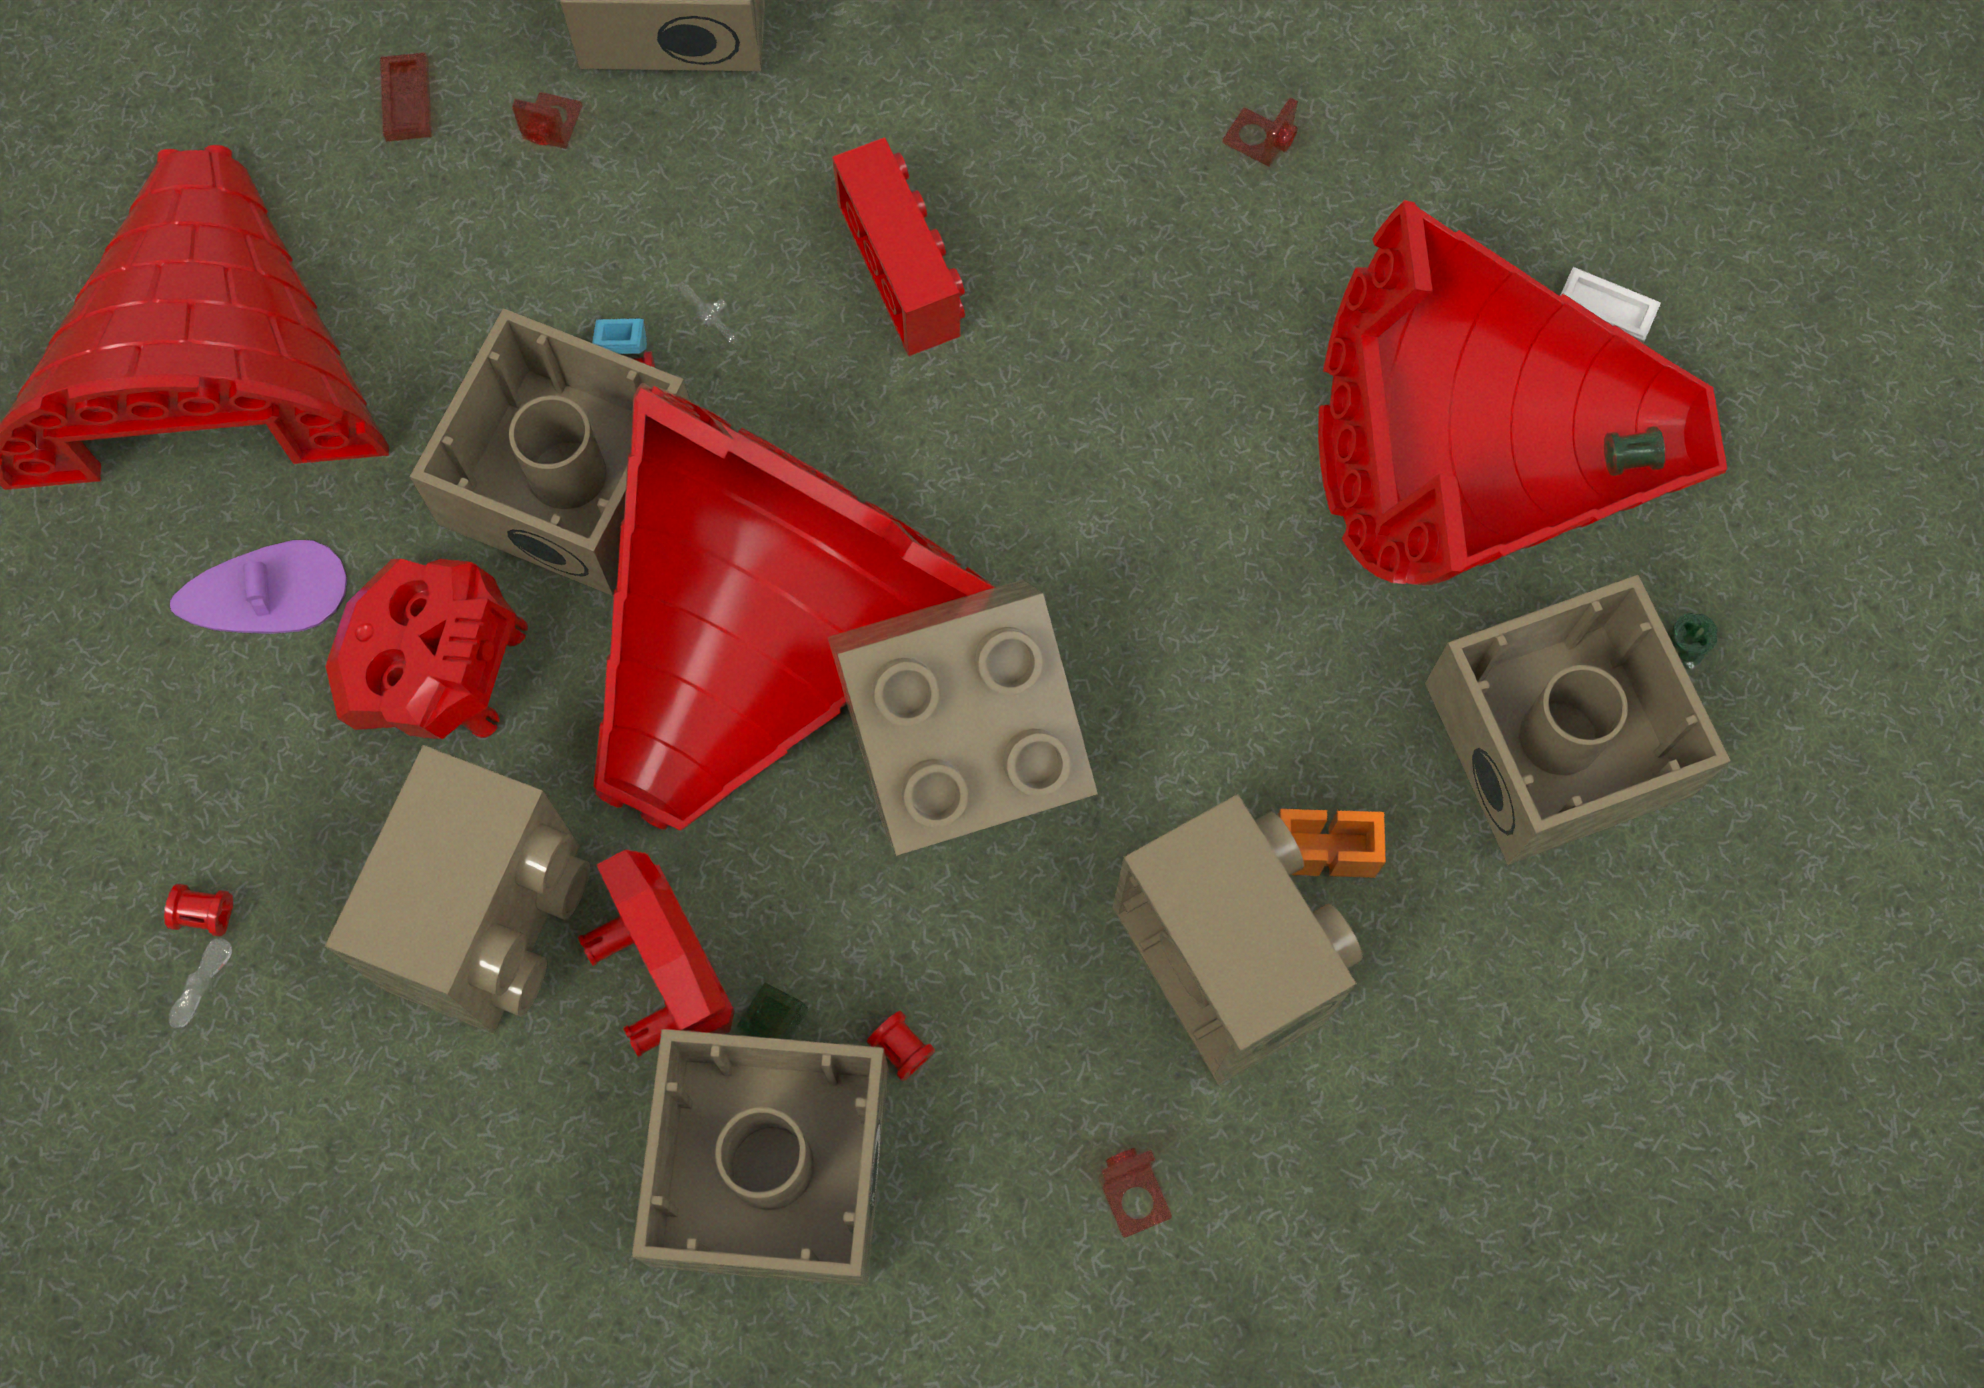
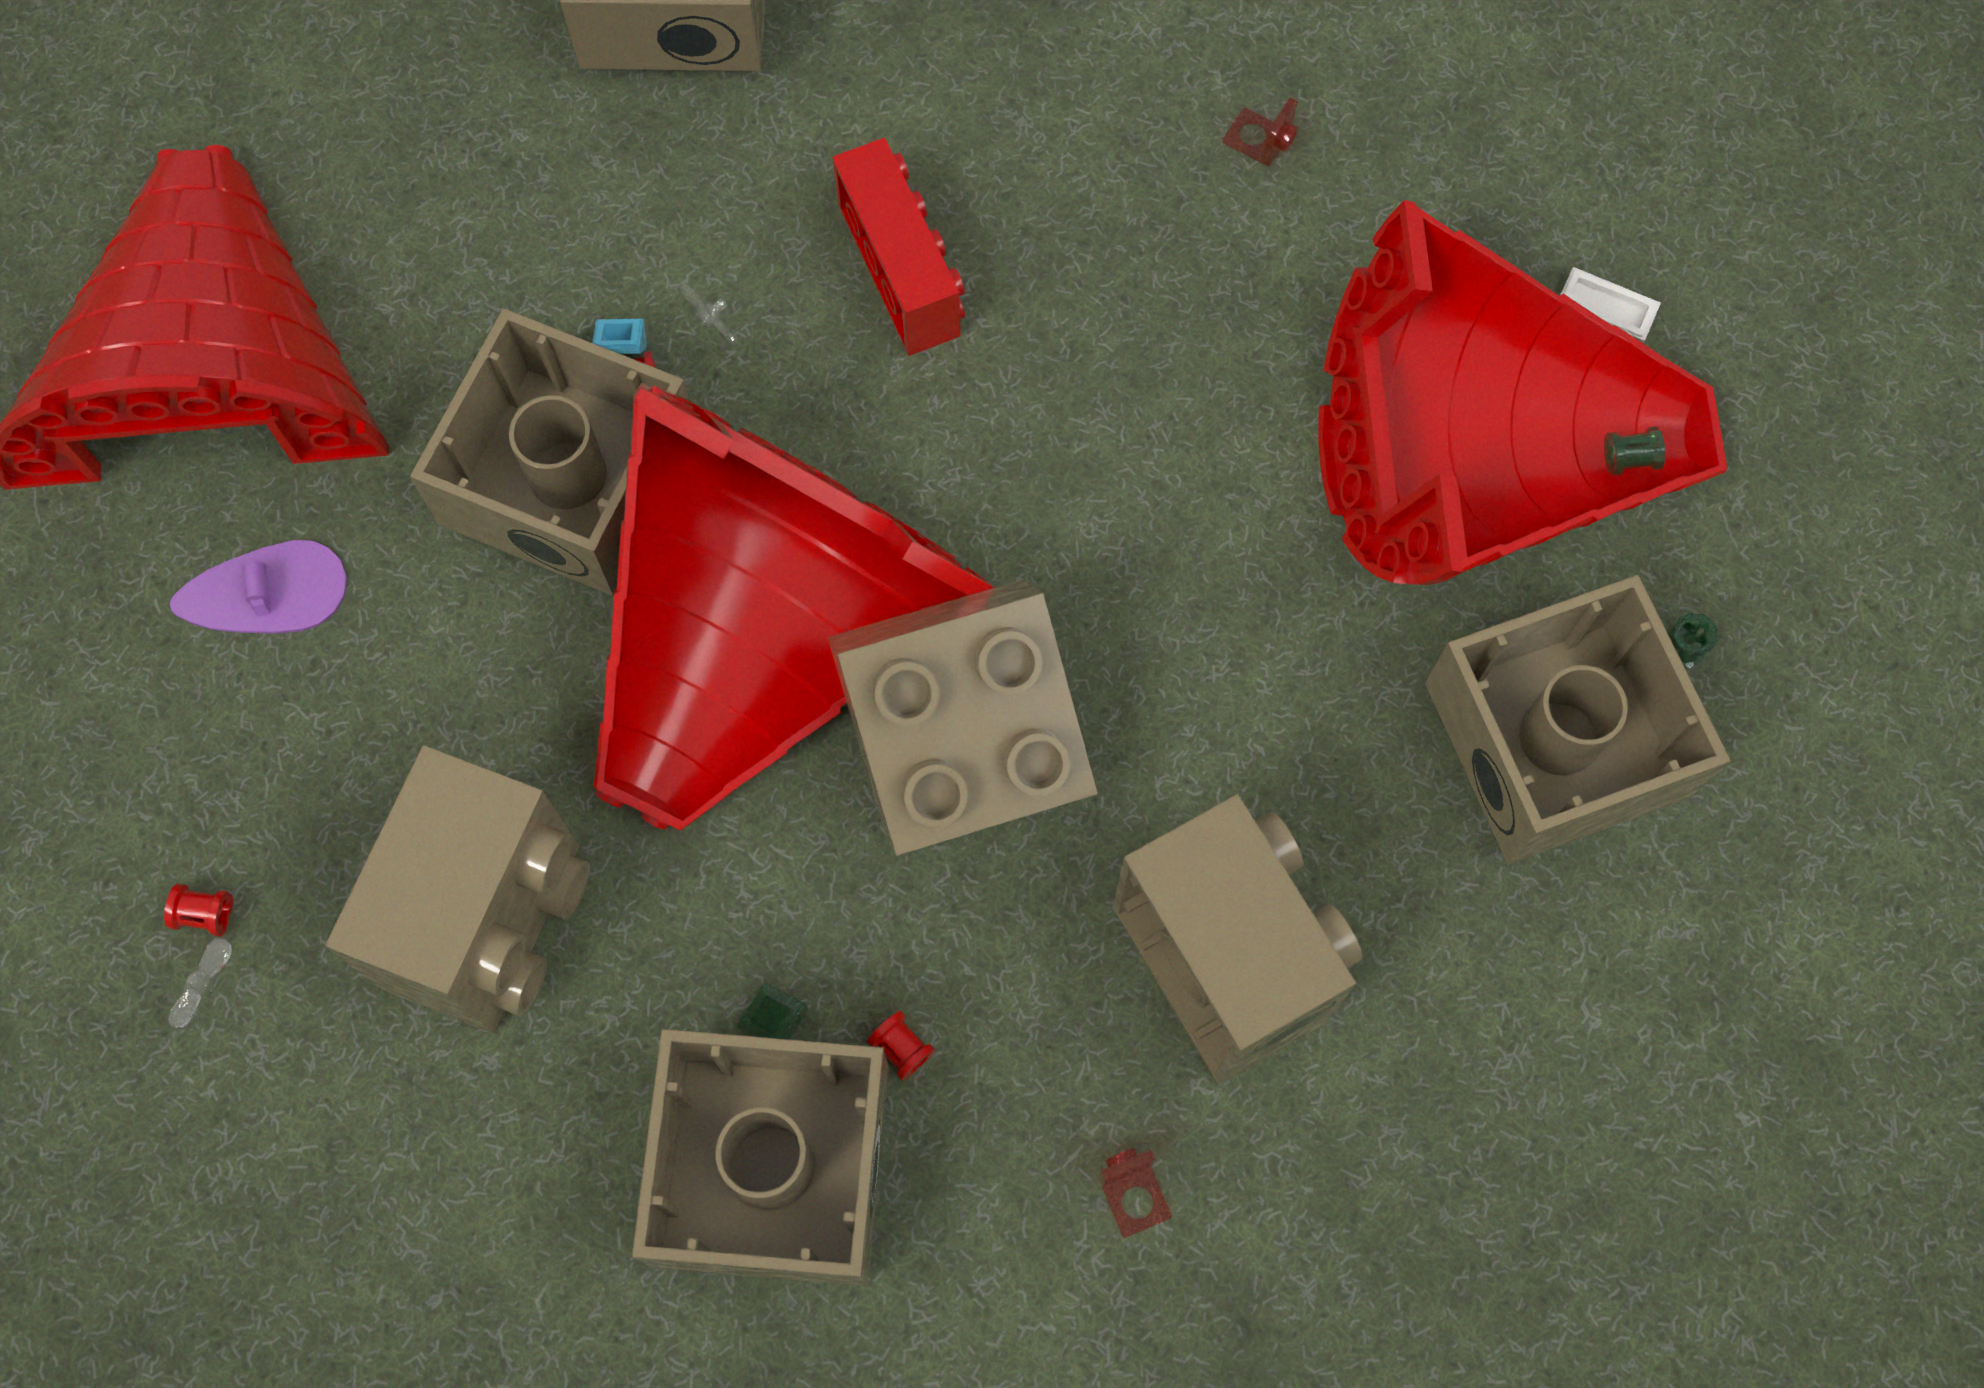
red brick [325,559,528,740] -> none
clear red tile [380,52,432,142] -> none
clear red bracket [512,92,582,149] -> none
red brick [578,850,735,1058] -> none
orange piece [1278,809,1385,878] -> none

